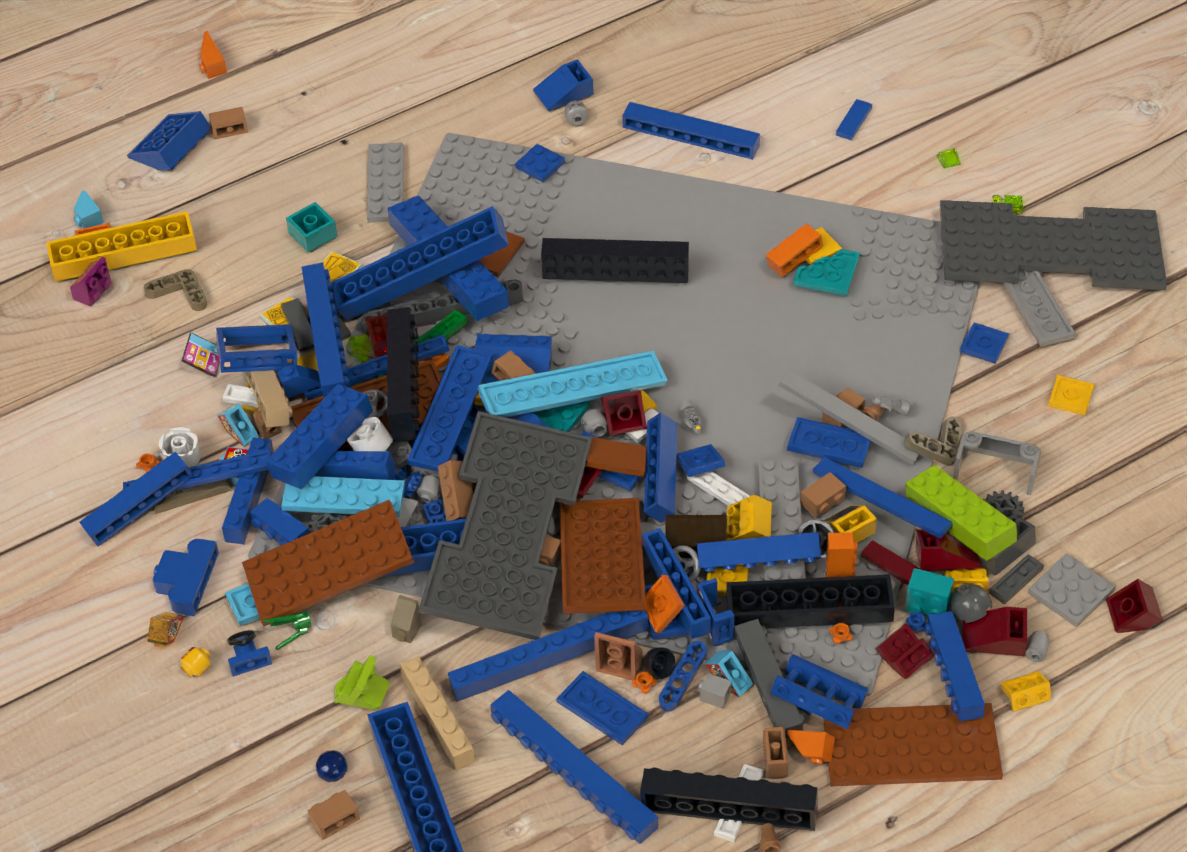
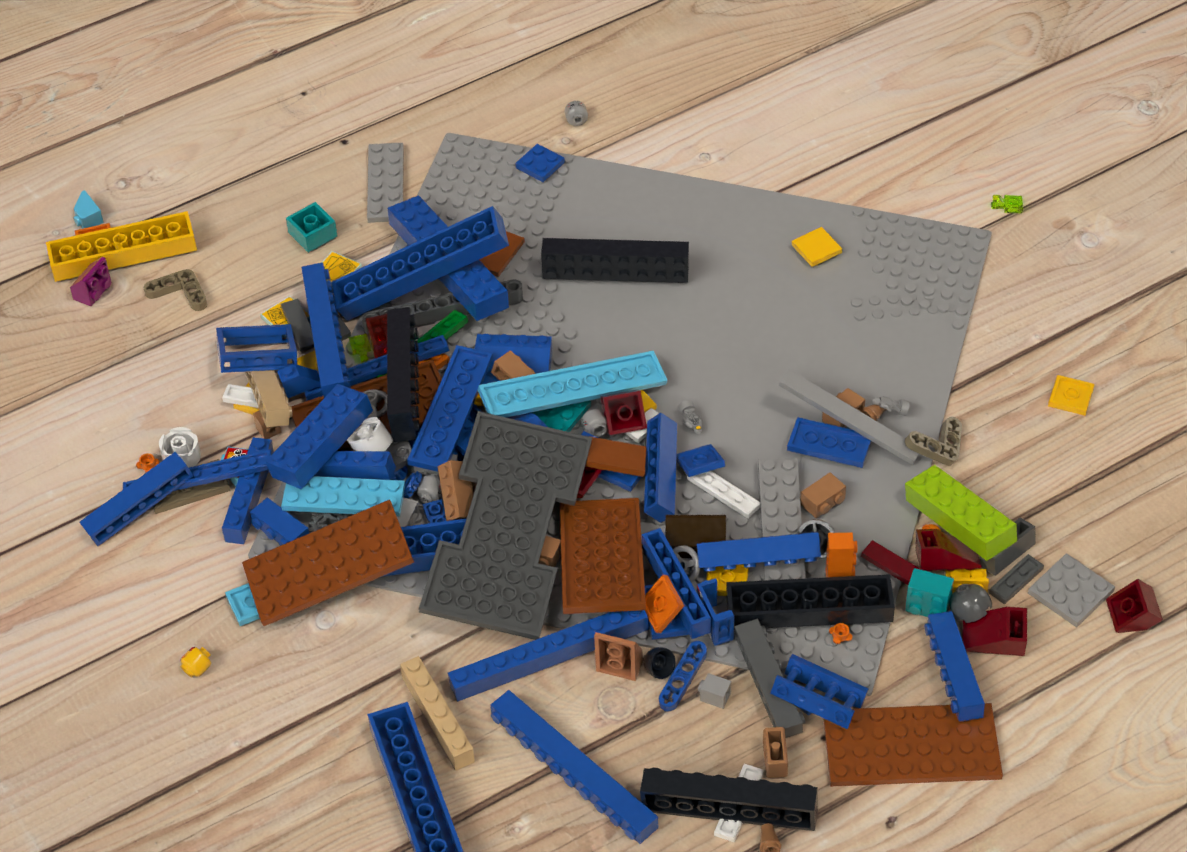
blue slope [127,111,211,171] -> none
clear yellow slope [148,612,184,647] -> none
blue brick [153,539,219,617] -> none
piece [181,332,219,377] -> none
orange slope [199,31,227,79] -> none
medium nougat brick [209,107,248,139] -> none
medium azure slope [217,404,259,446] -> none
blue piece [227,630,272,677] -> none
green plant [264,611,312,650] -> none
medium nougat brick [307,790,360,840] -> none
clear blue hair [316,750,348,782] -> none
lime piece [334,655,390,710] -> none
dark tan slope [391,595,421,643] -> none
blue slope [533,59,594,111] -> none
blue tile [557,671,648,745] -> none
blue brick [622,102,760,160] -> none
orange plate [632,672,657,694] -> none
medium azure slope [705,651,753,697] -> none
yellow slope [726,494,772,540] -> none
orange brick [766,223,823,278] -> none
orange slope [787,730,835,765] -> none
teal plate [793,249,860,296] -> none
blue tile [813,457,952,539] -> none
yellow slope [823,505,877,543] -> none
blue tile [836,99,872,140] -> none
dark red slope [875,623,935,679] -> none
blue plate [906,612,926,631] -> none
clear neon green slope [937,148,961,169] -> none
dark grey piece [939,200,1167,290] -> none
light grey windscreen [953,431,1041,495] -> none
blue plate [960,322,1009,364] -> none
dark grey gear [983,490,1024,522] -> none
yellow bracket [1001,671,1051,711] -> none
light grey plate [1003,271,1076,347] -> none
light grey brick [1026,631,1050,662] -> none

